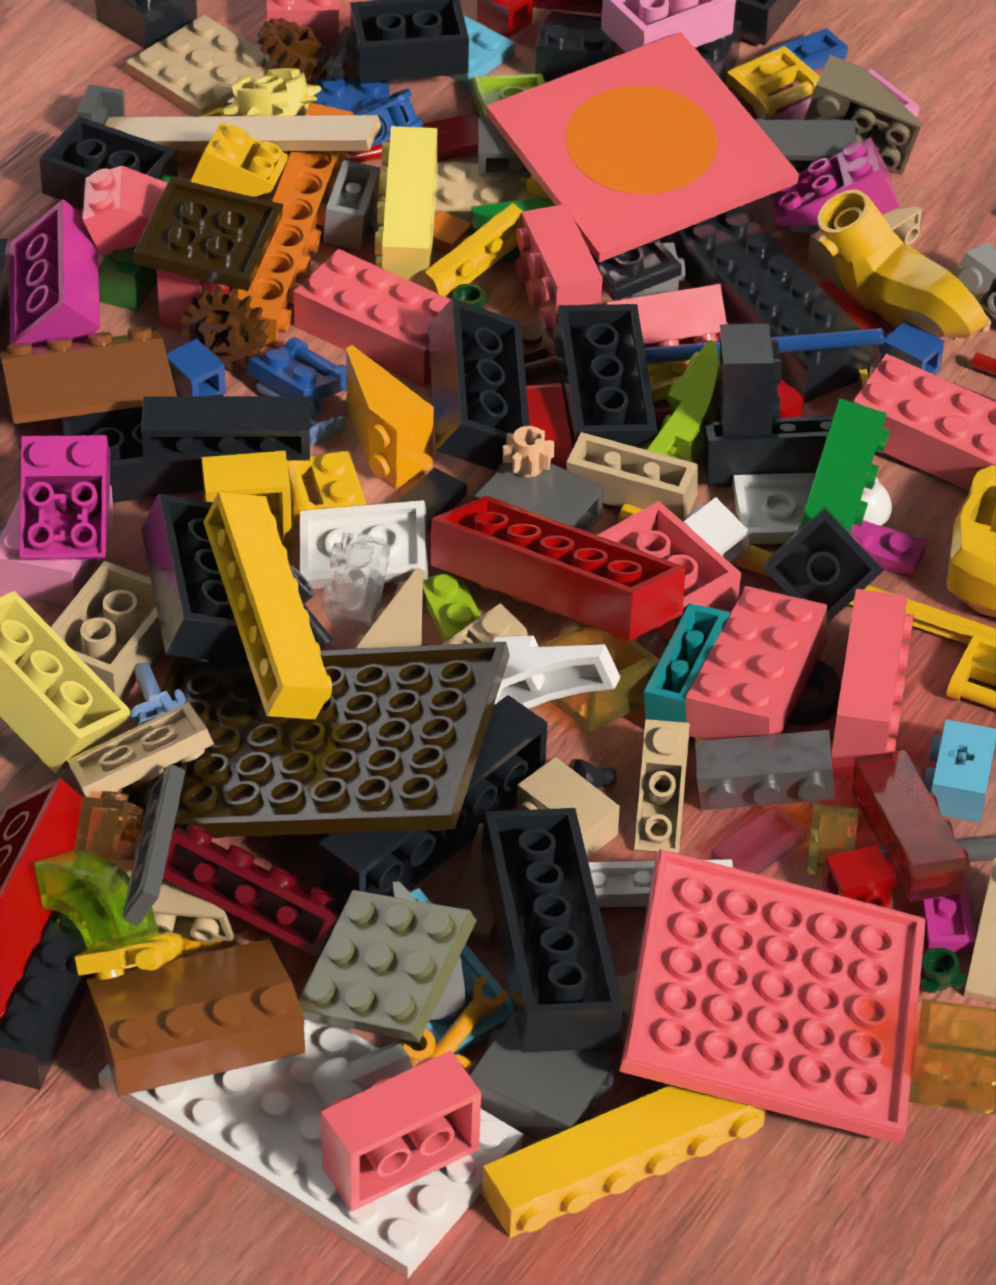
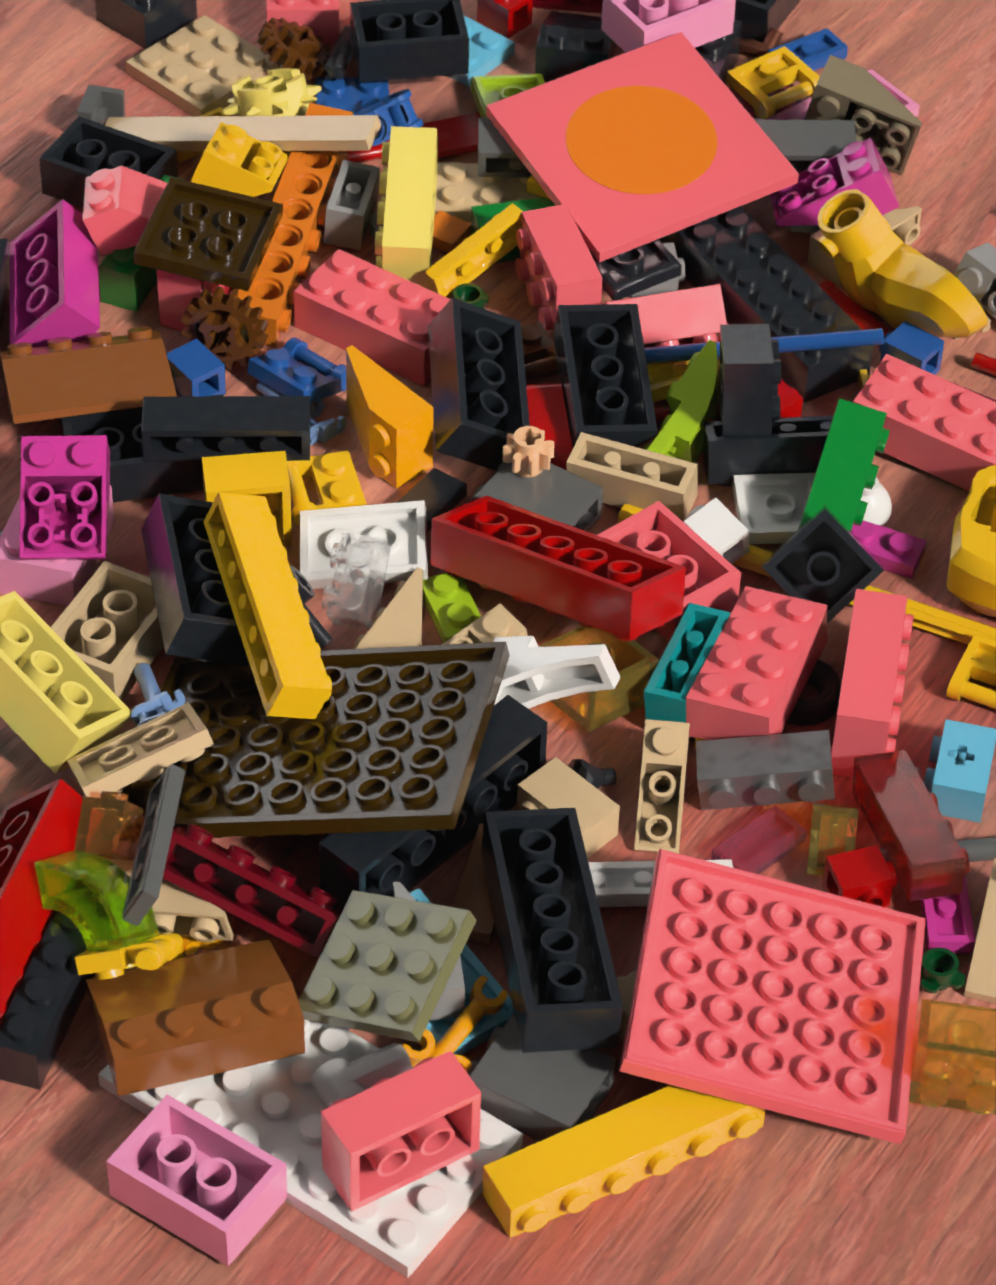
none -> bright pink brick [106,1094,287,1266]
none -> copper bar [739,27,783,57]

